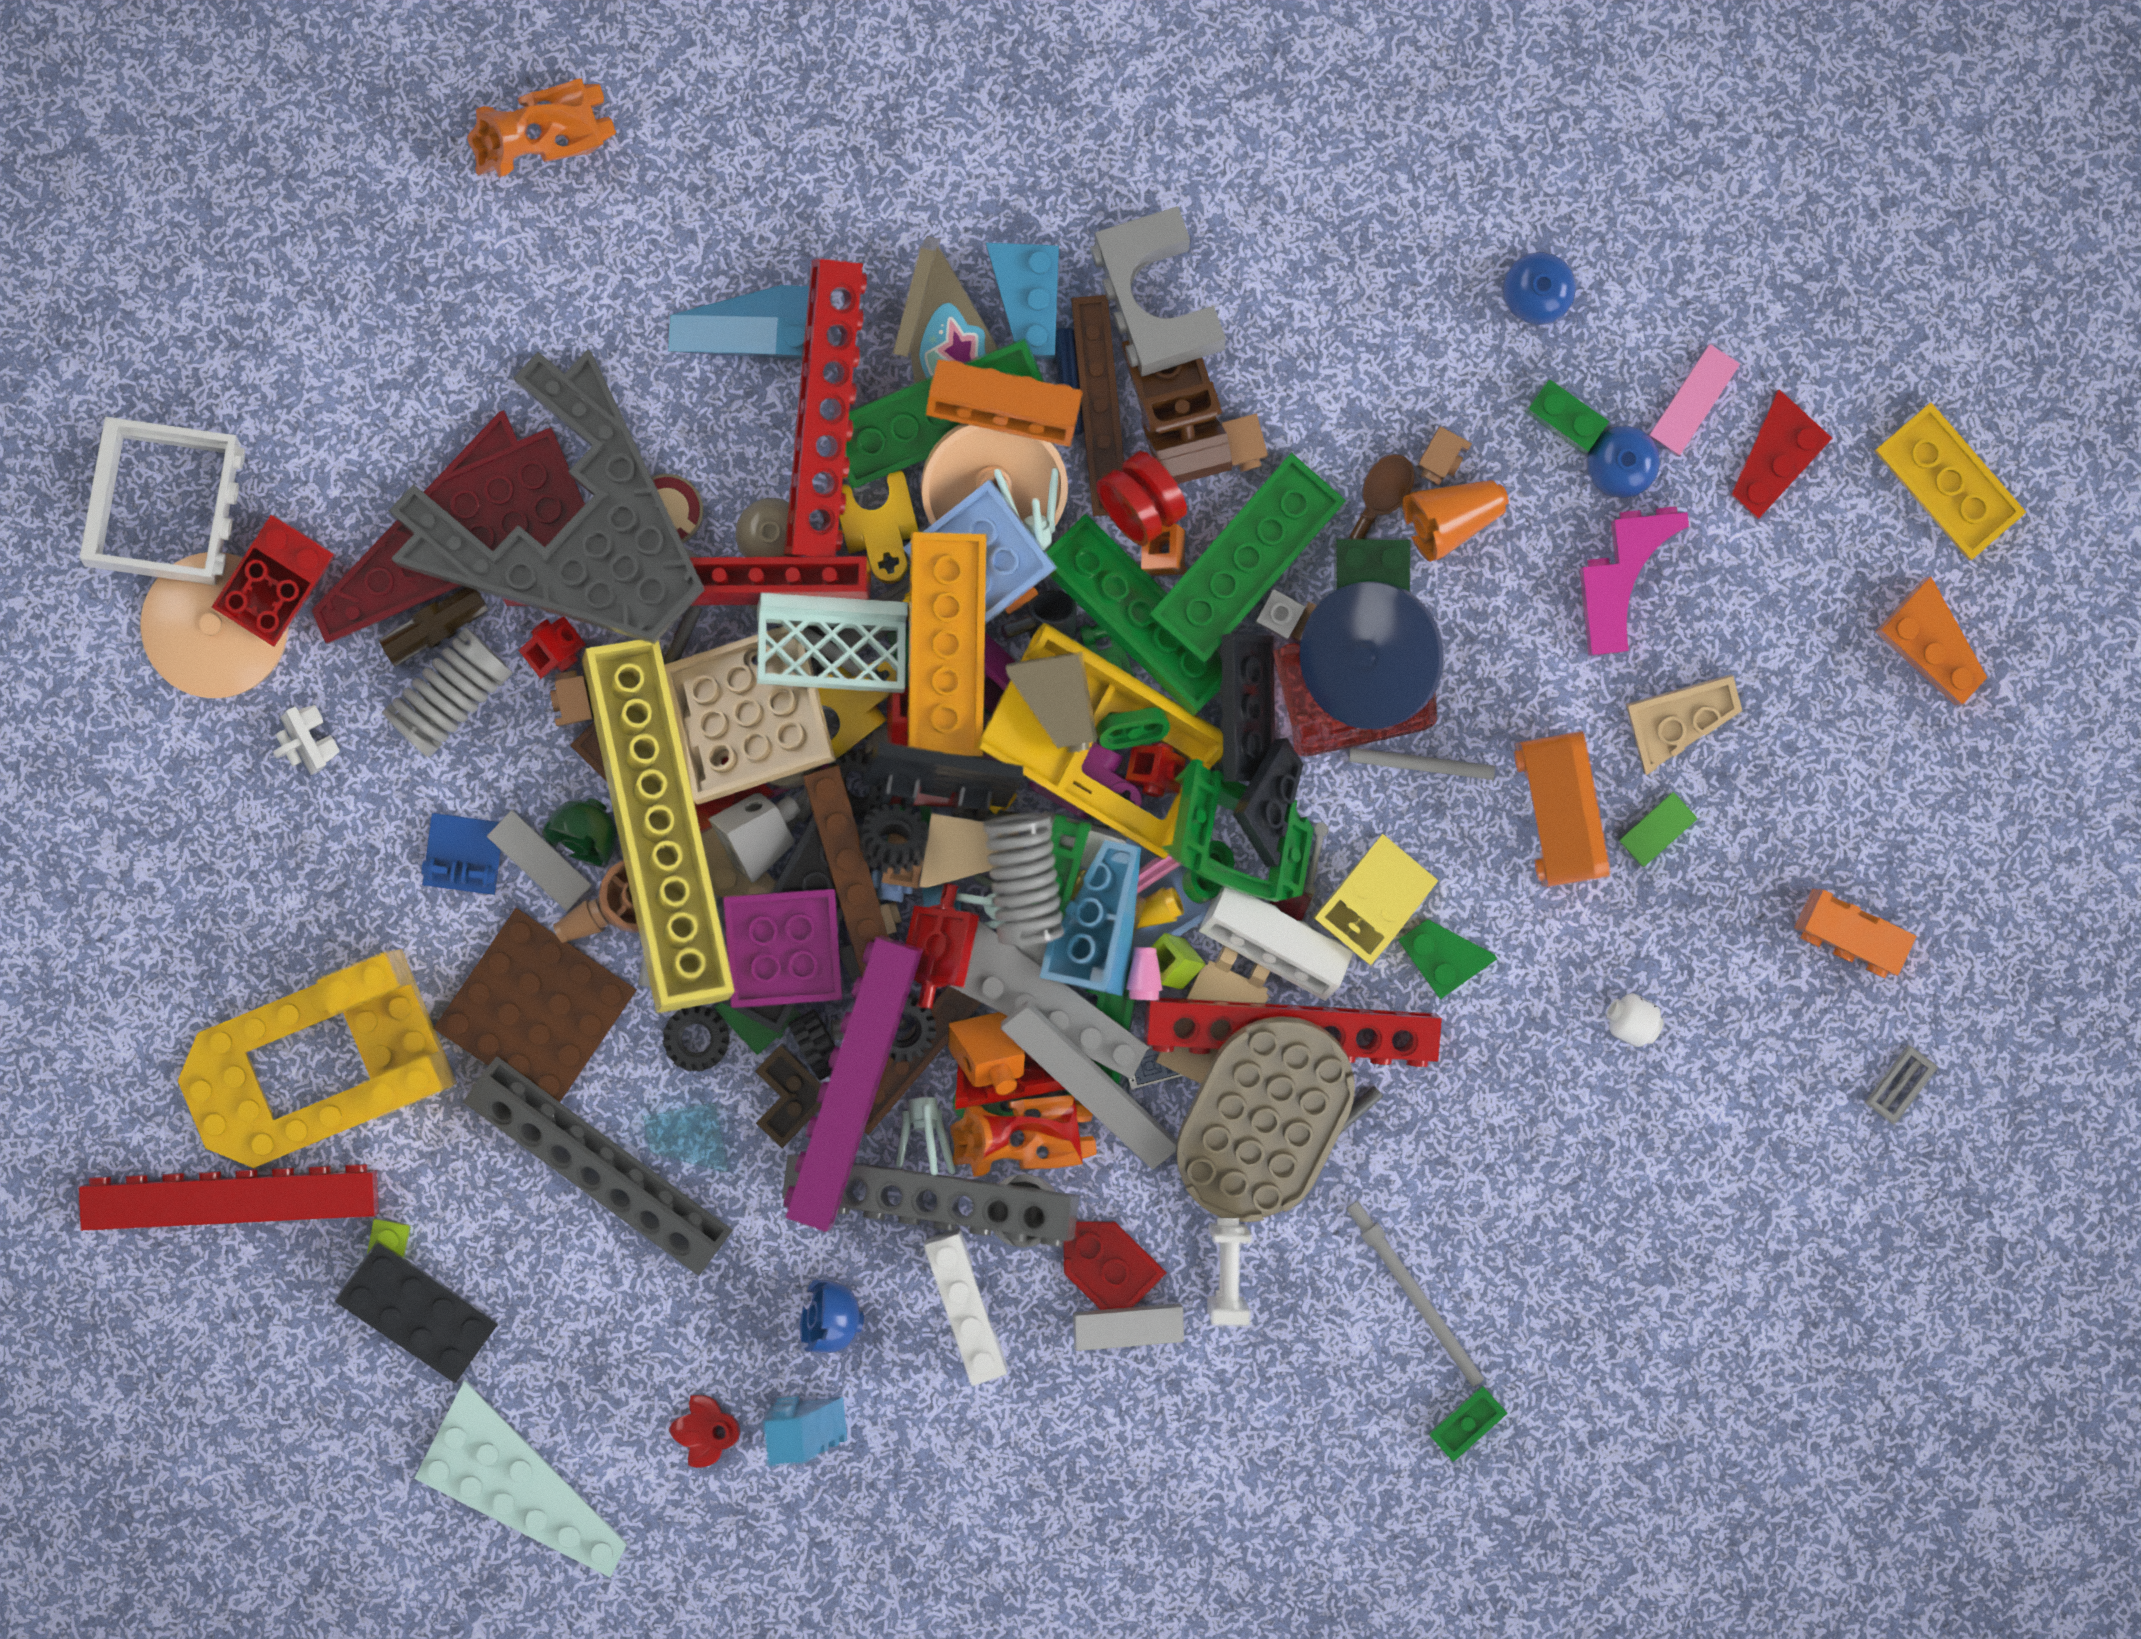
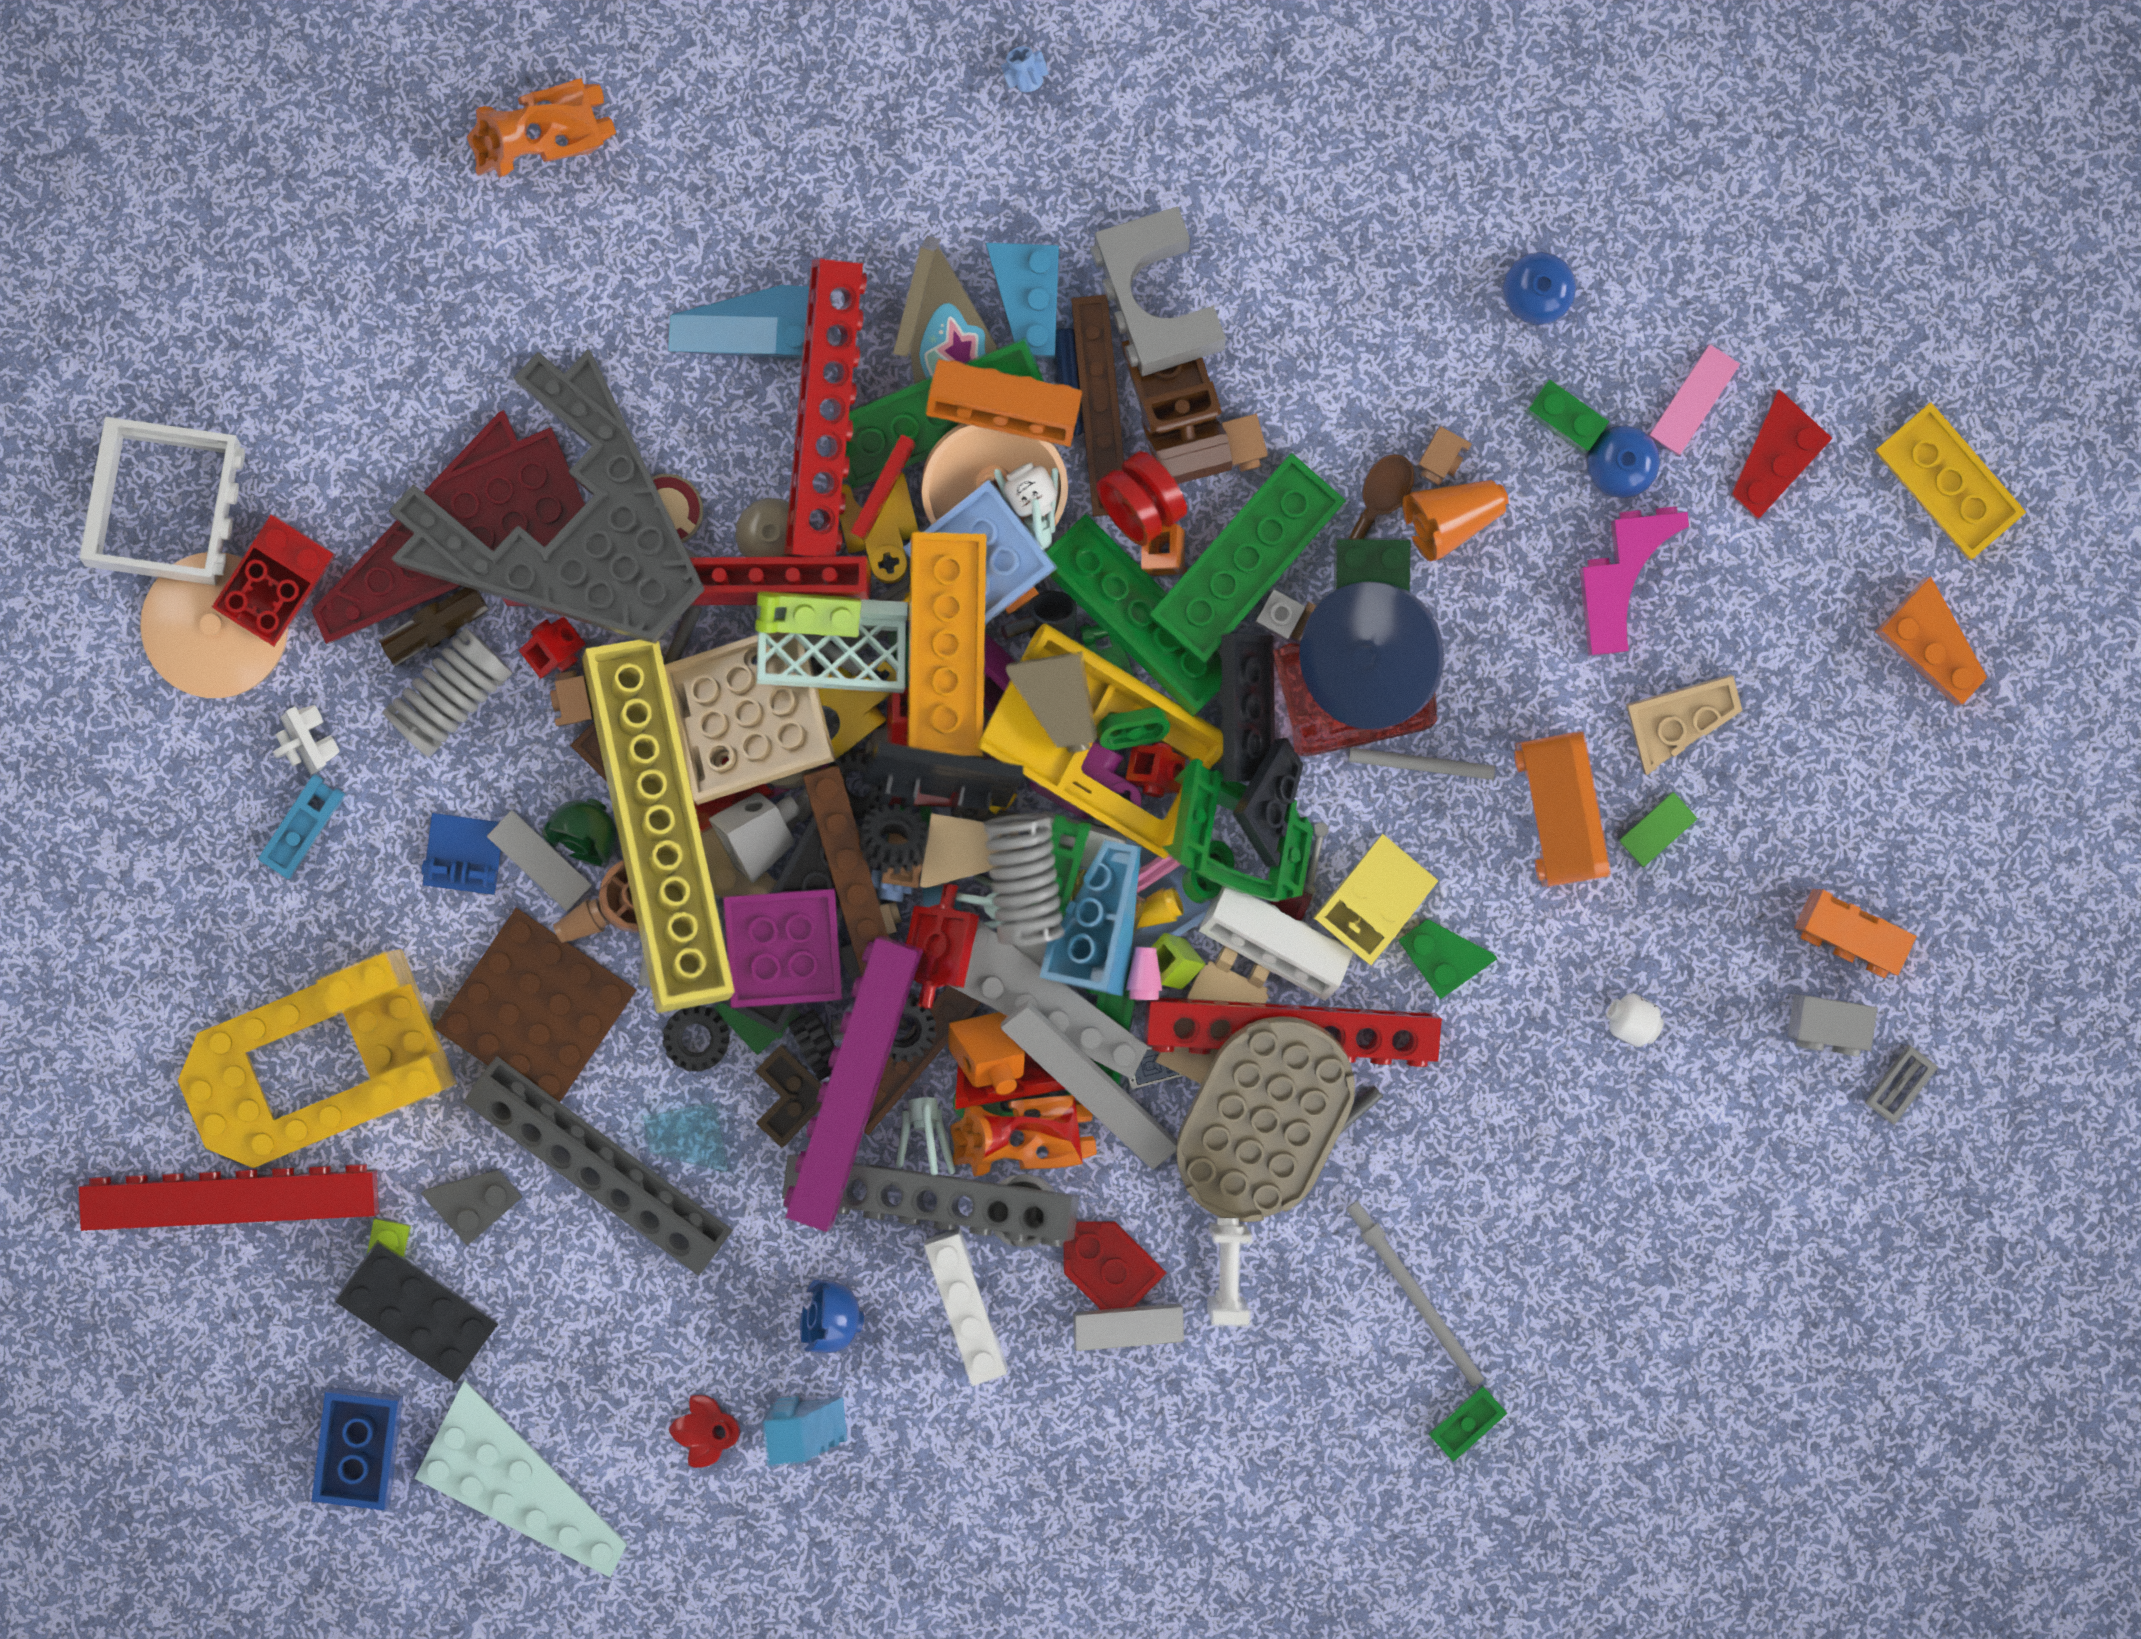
none -> dark azure plate [258,774,346,879]
none -> blue brick [311,1387,404,1511]
none -> dark grey wing [421,1169,523,1246]
none -> lime plate [755,592,861,637]
none -> red tile [850,434,916,540]
none -> light blue gear [1001,46,1049,92]
none -> white head [1003,462,1058,518]
none -> light grey brick [1787,994,1878,1057]

